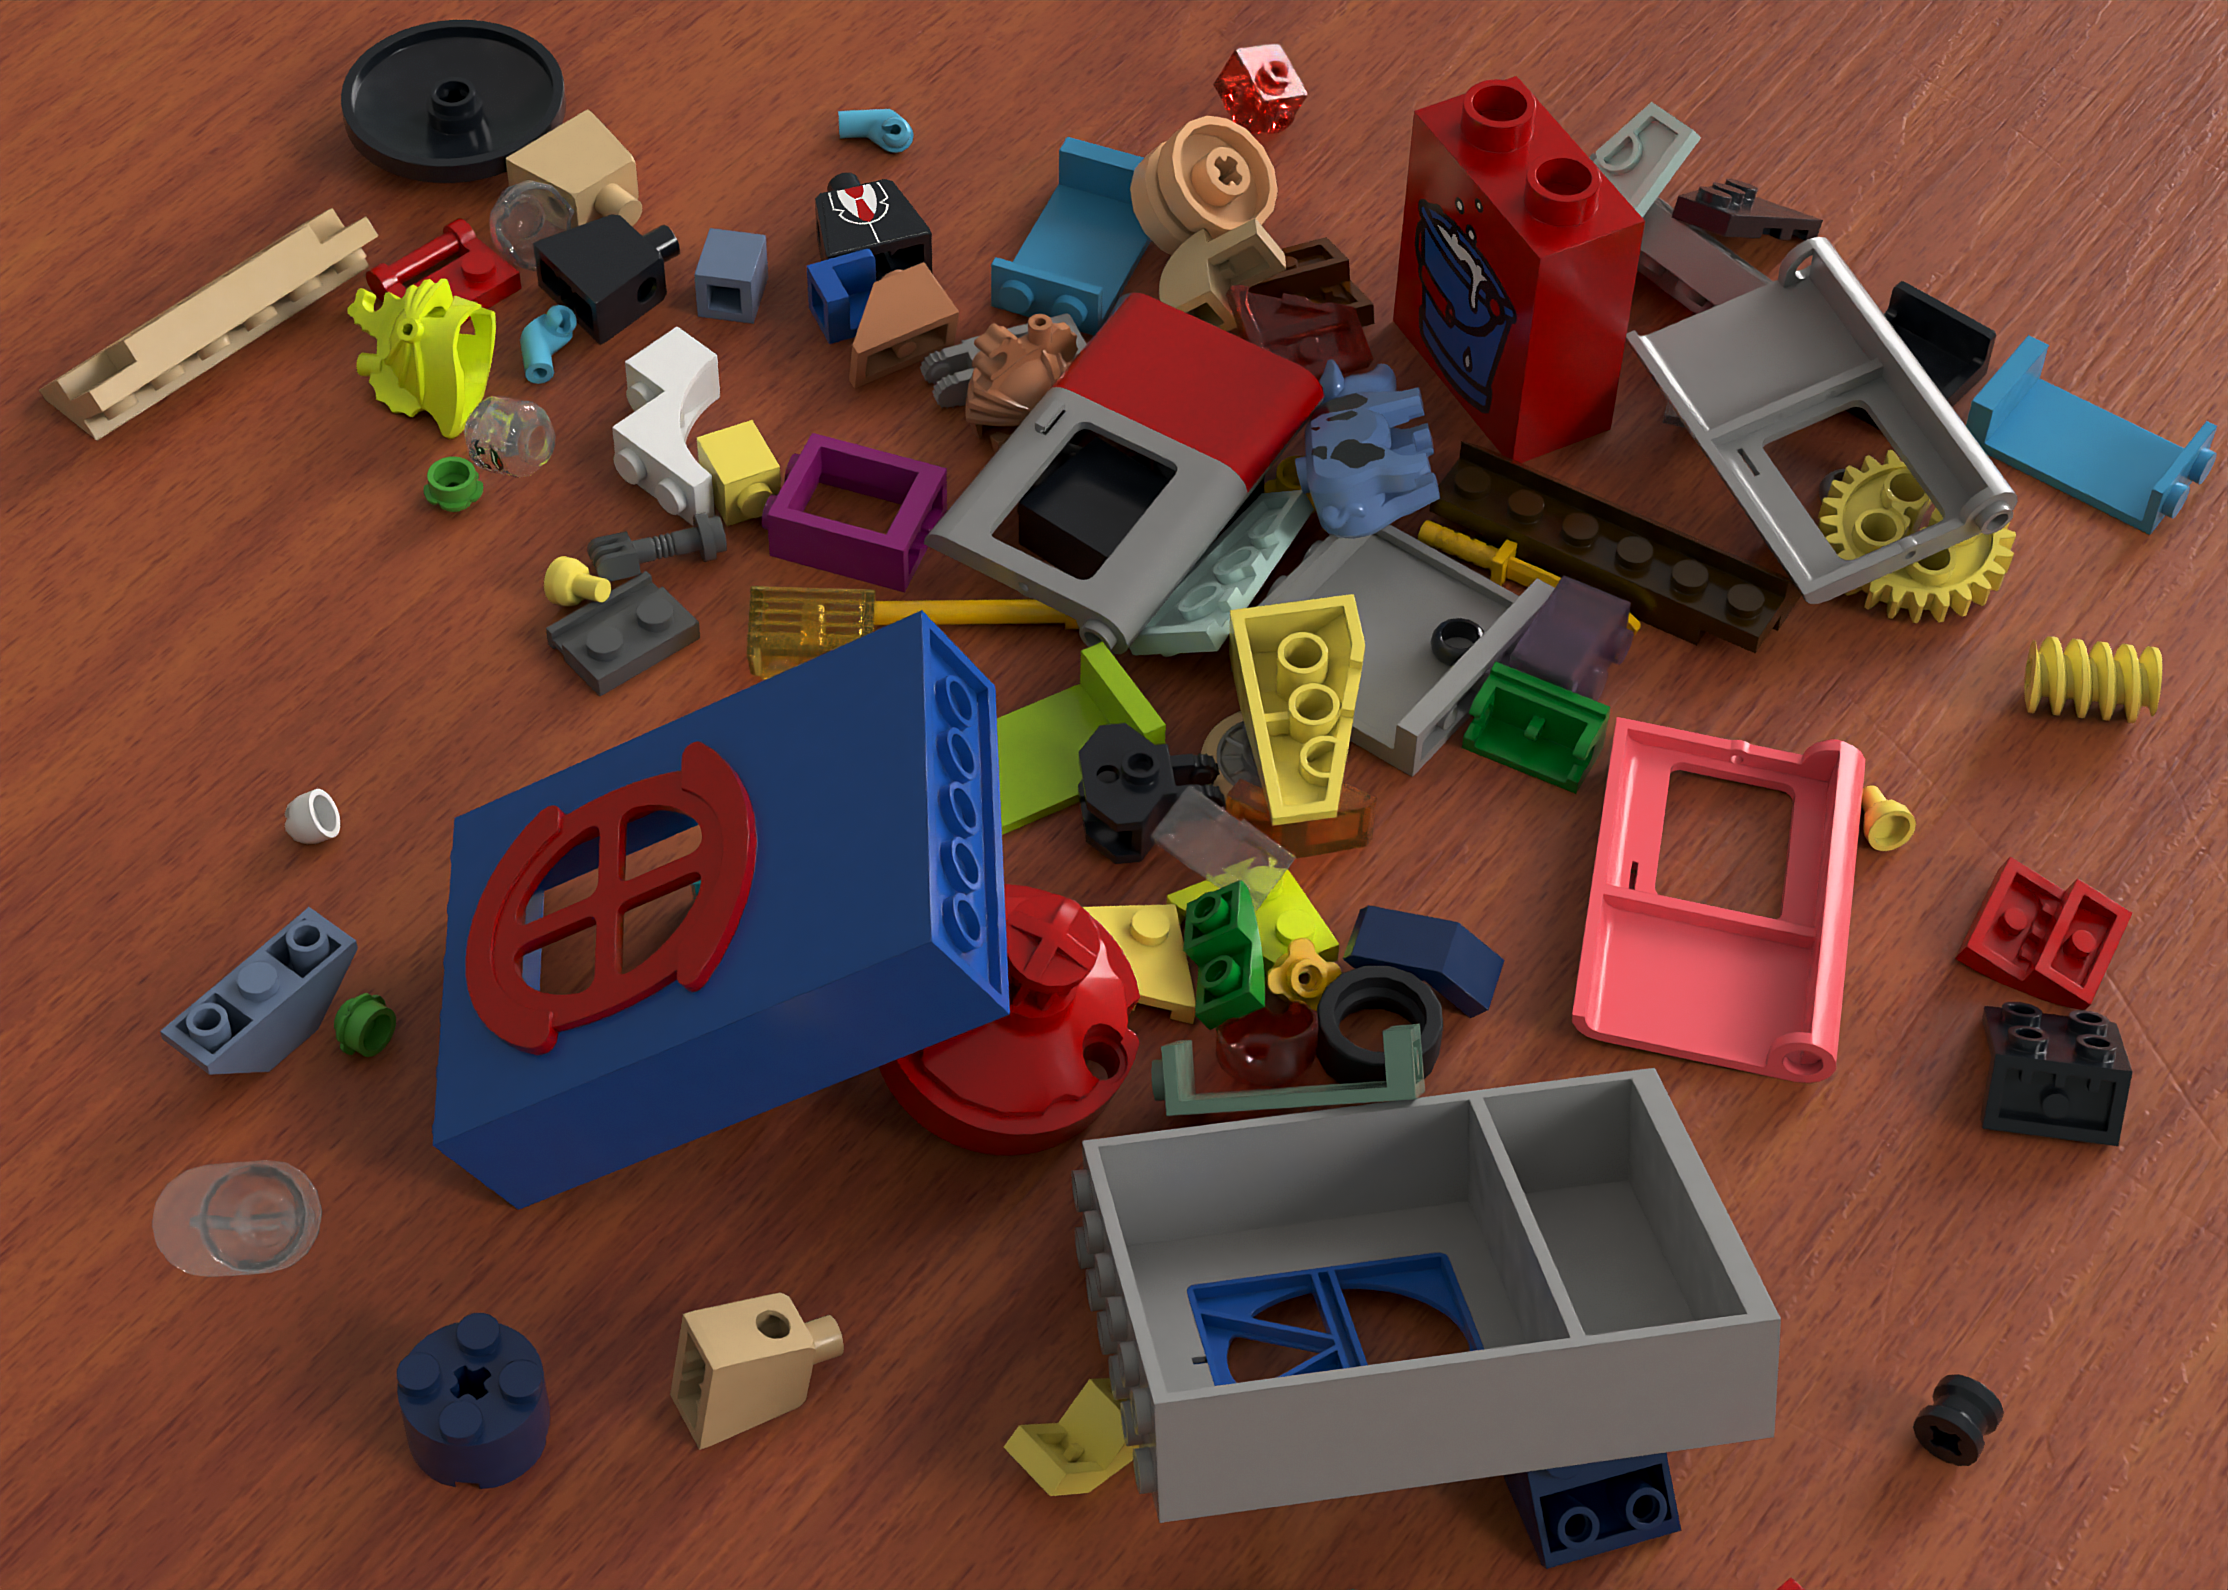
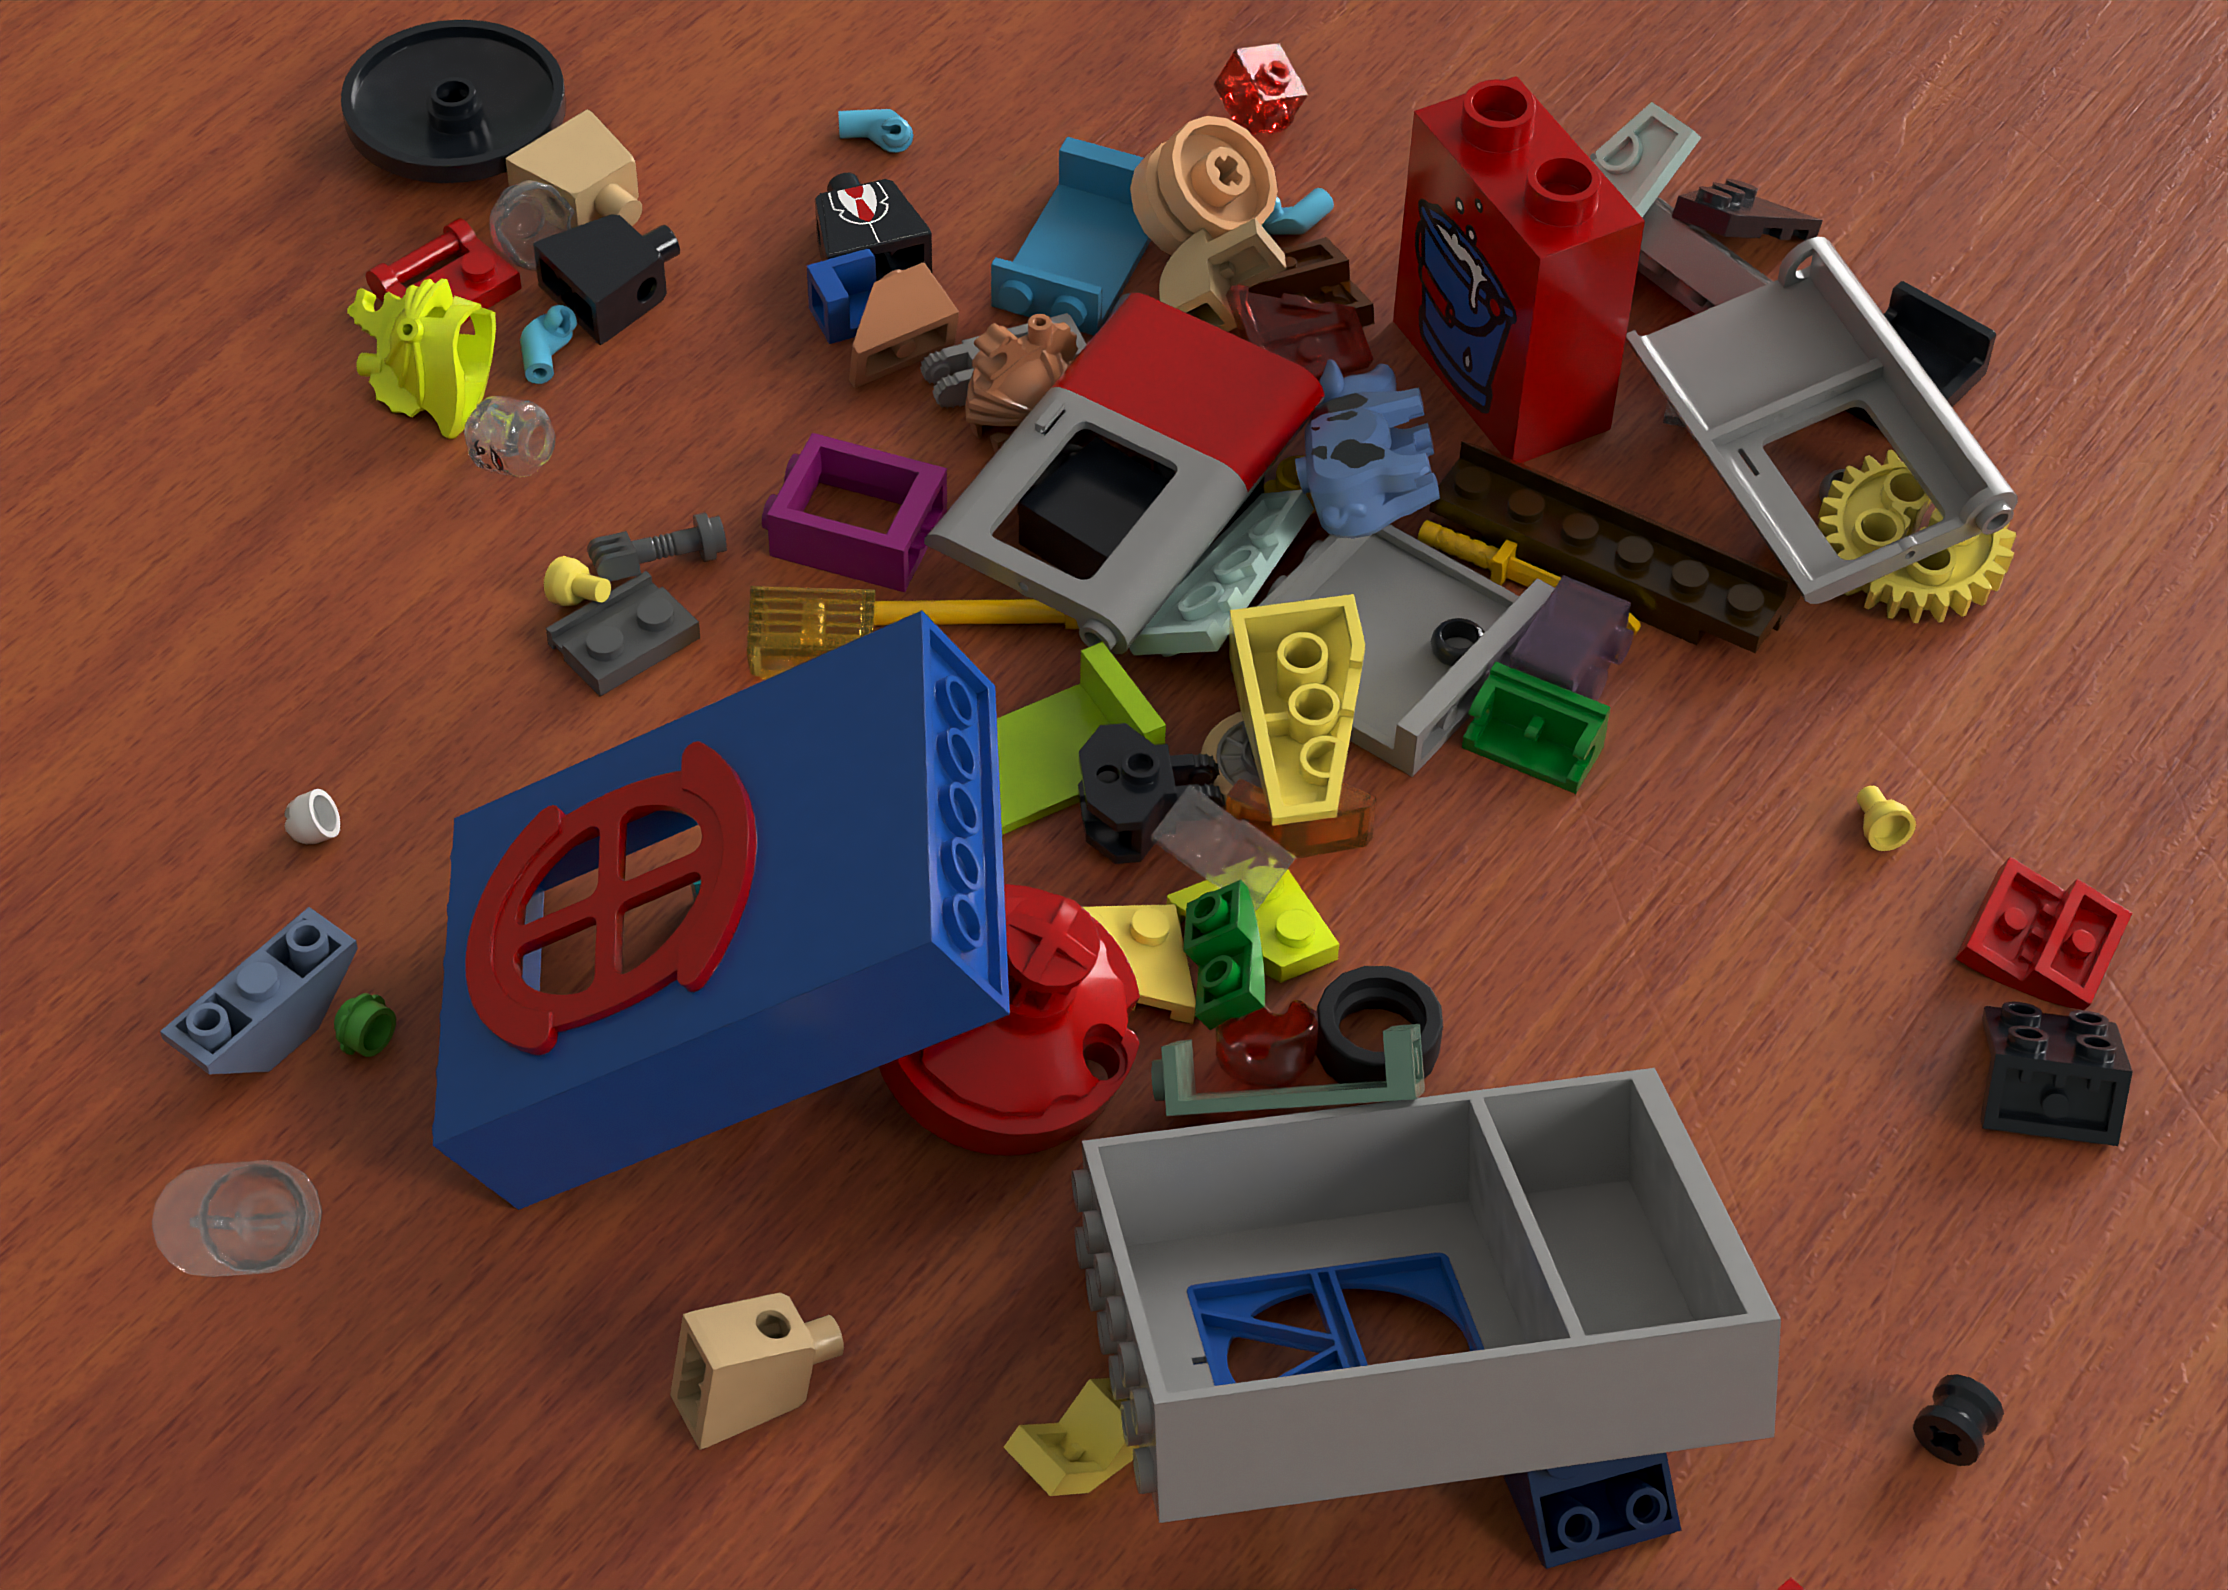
tan slope [39,208,378,441] -> none
dark blue brick [397,1313,550,1489] -> none
bright green plate [423,457,484,512] -> none
white arch [612,327,720,526] -> none
sand blue brick [694,228,768,324] -> none
light yellow brick [697,420,781,526] -> none
yellow plate [1265,938,1342,1018] -> none
dark blue slope [1343,905,1505,1018] -> none
coral piece [1572,717,1865,1083] -> none
dark azure panel [1966,335,2217,535] -> none
light yellow piece [2024,636,2162,723] -> none
none -> medium azure arm [1261,188,1334,235]

